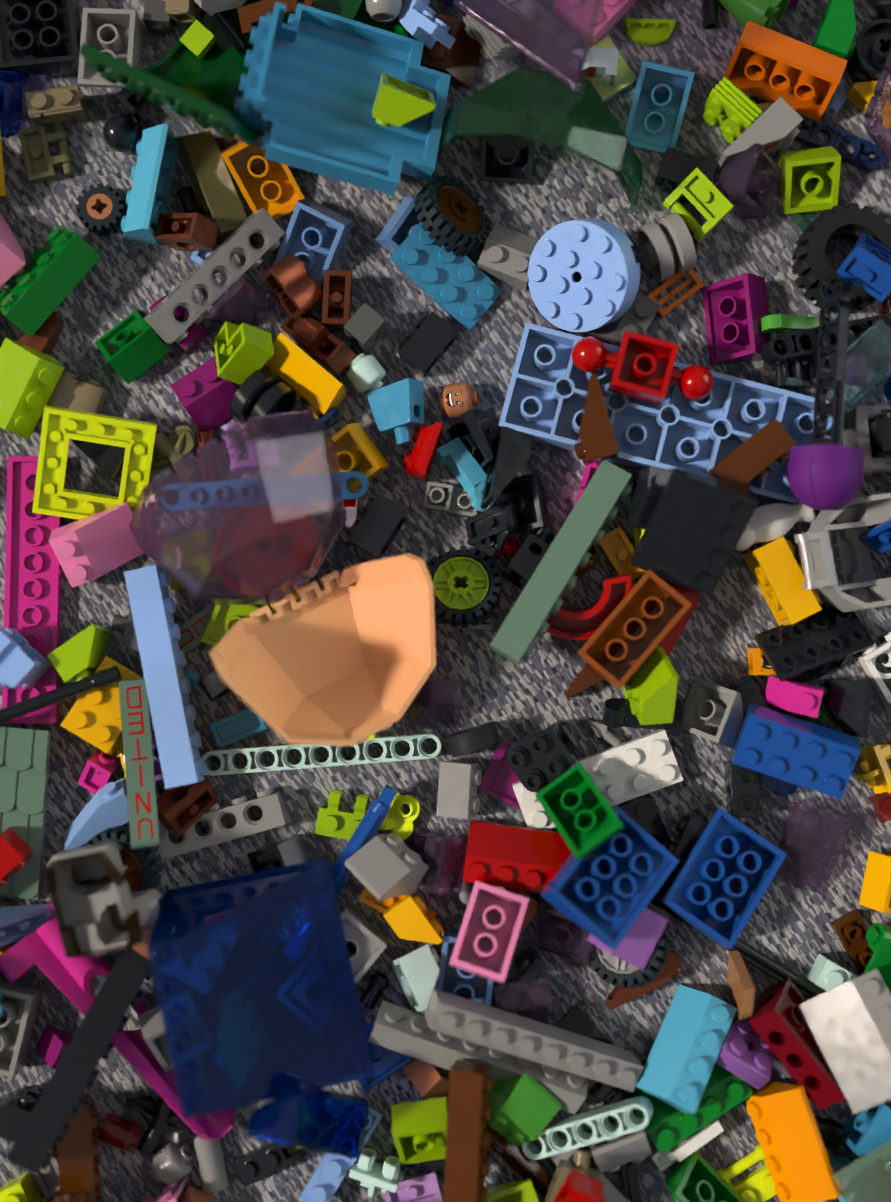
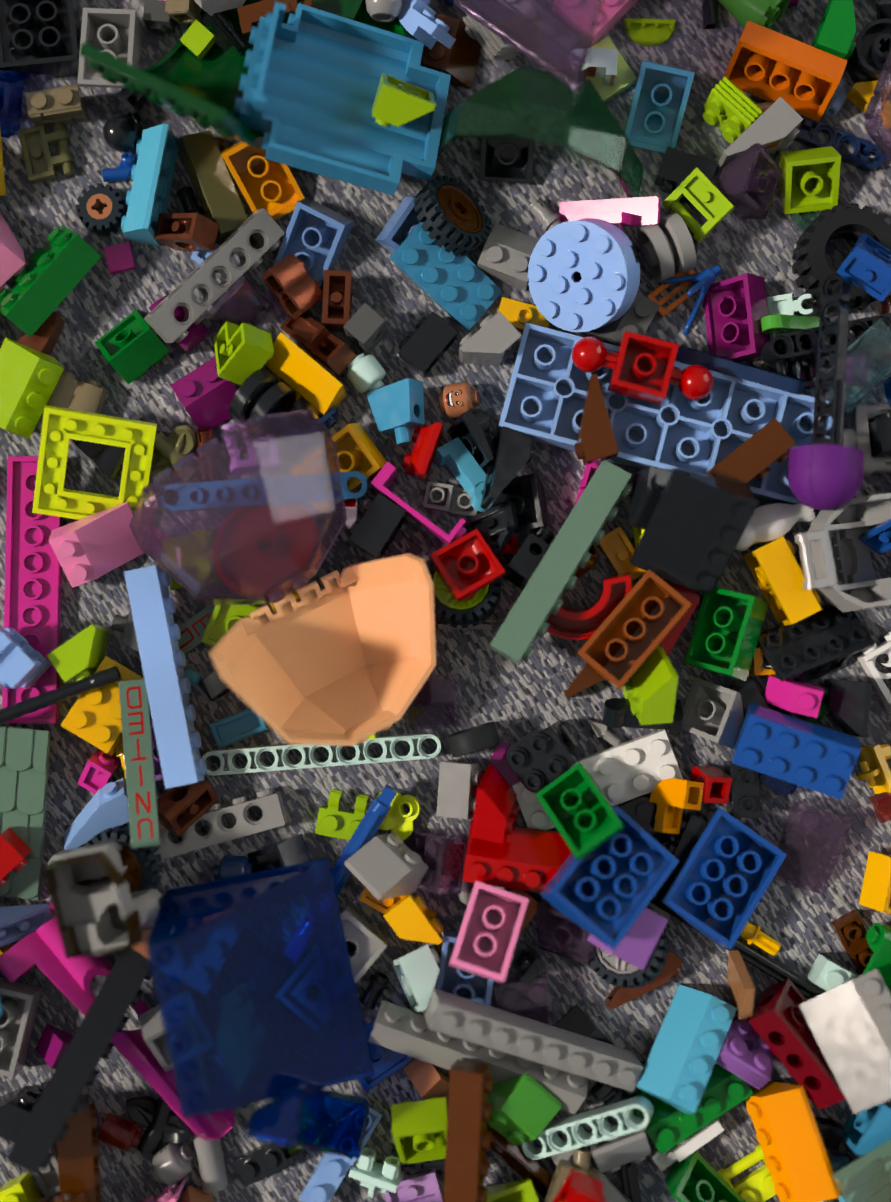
none -> blue arm [102,152,137,182]
none -> dark pink tile [103,241,137,275]
none -> dark blue head [214,855,255,891]
none -> dark pink panel [371,461,467,545]
none -> red slope [430,529,506,603]
none -> light grey slope [459,311,522,365]
none -> red slope [471,765,520,844]
none -> yellow plate [498,297,550,331]
none -> light grey pin [528,197,562,232]
none -> bracket [559,196,660,230]
none -> light orange brick [649,778,704,834]
none -> blue plant [662,265,722,335]
none -> dark blue beam [663,340,807,395]
none -> green brick [684,587,769,681]
none -> red brick [690,765,733,804]
none -> yellow axle [739,922,781,956]
none -> light aqua plate [767,293,815,316]

